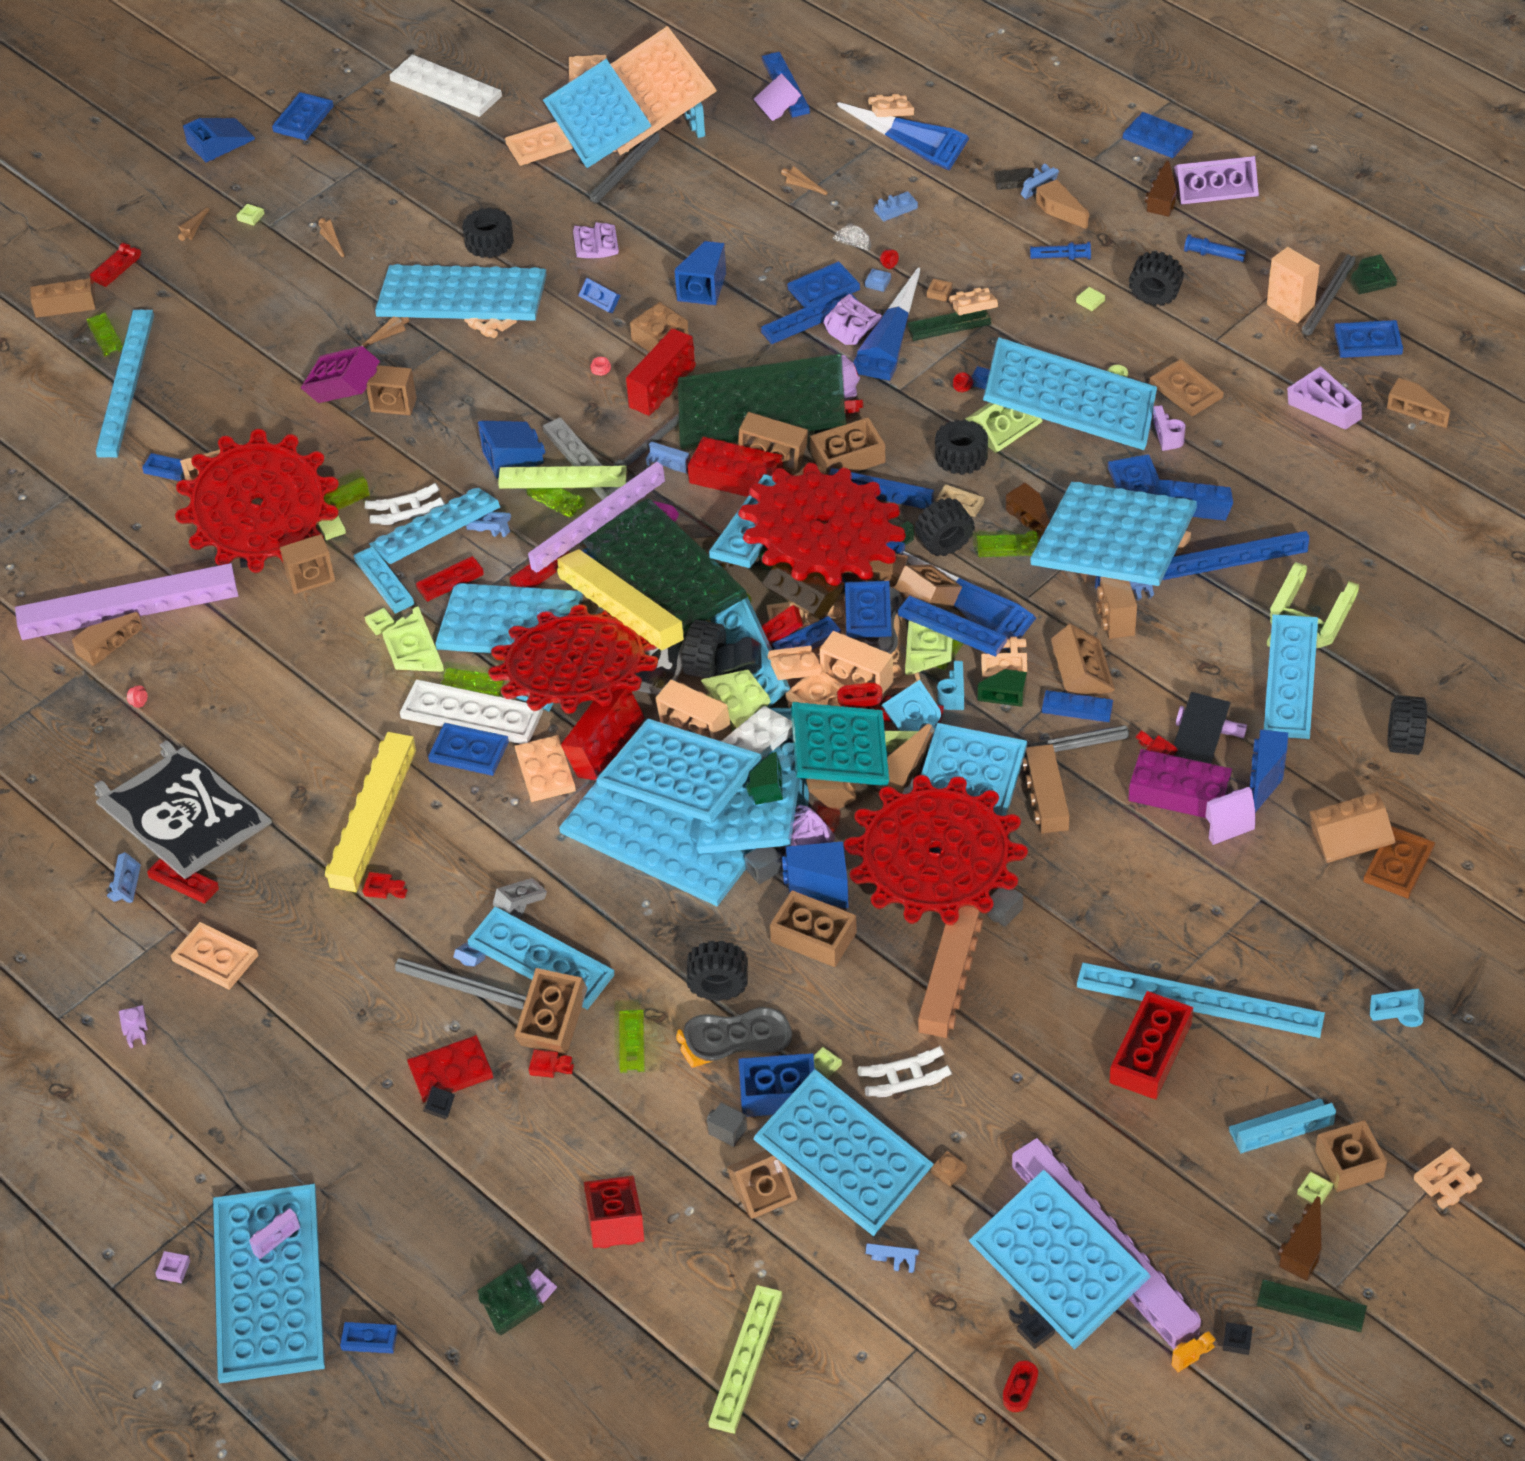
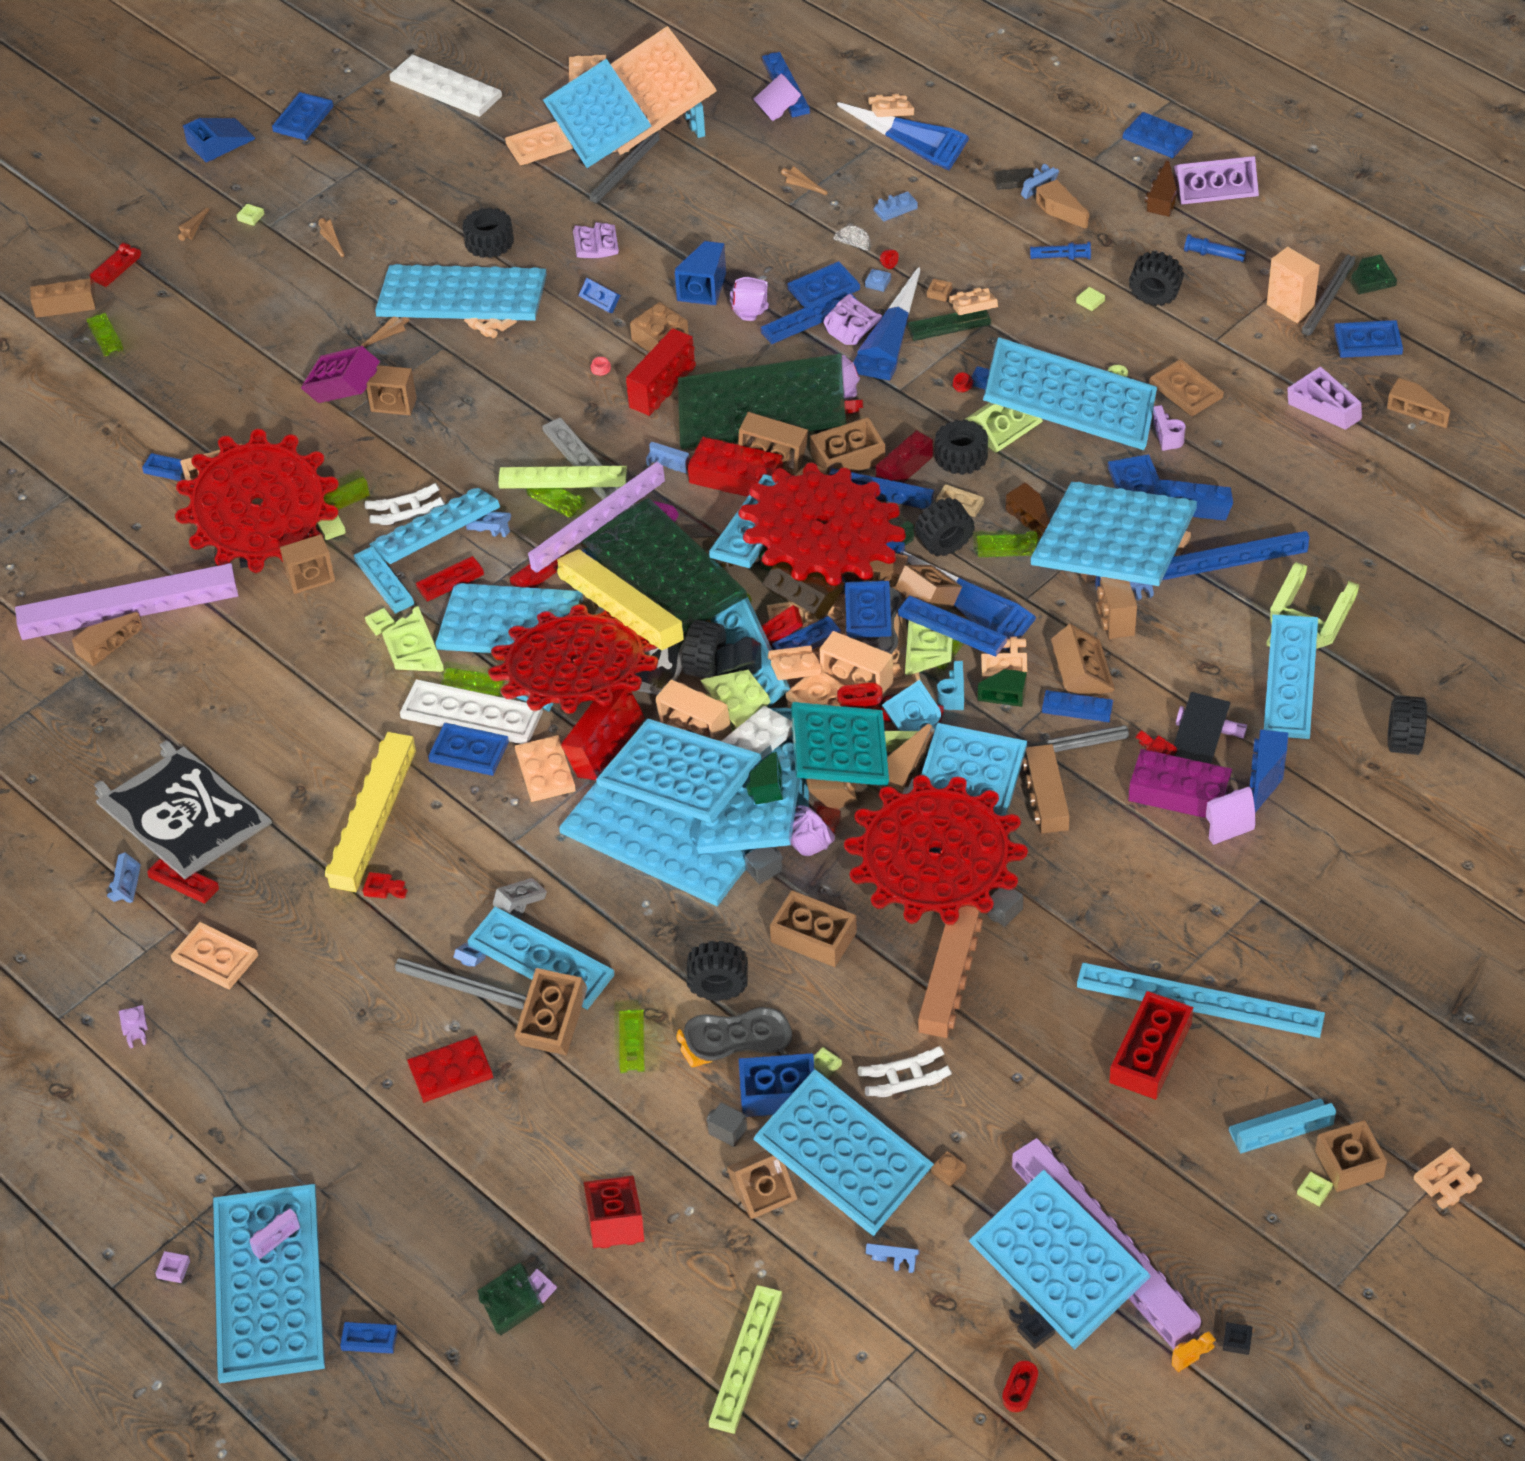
medium azure plate [96,310,154,457] -> none
coral plate [127,685,148,708] -> none
black plate [423,1086,455,1120] -> none
blue slope [478,421,545,479] -> none
red plate [528,1049,574,1078] -> none
dark grey bar [614,411,686,471] -> none
blue slope [782,841,848,908] -> none
clear green tile [1257,1280,1367,1333] -> none
reddish brown slope [1278,1196,1322,1281] -> none
medium nougat slope [1310,792,1395,863] -> none
dark orange plate [1363,826,1435,899] -> none
medium azure plate [1370,989,1425,1027] -> none
none -> lavender piece [729,277,769,321]
none -> dark red brick [876,430,933,483]

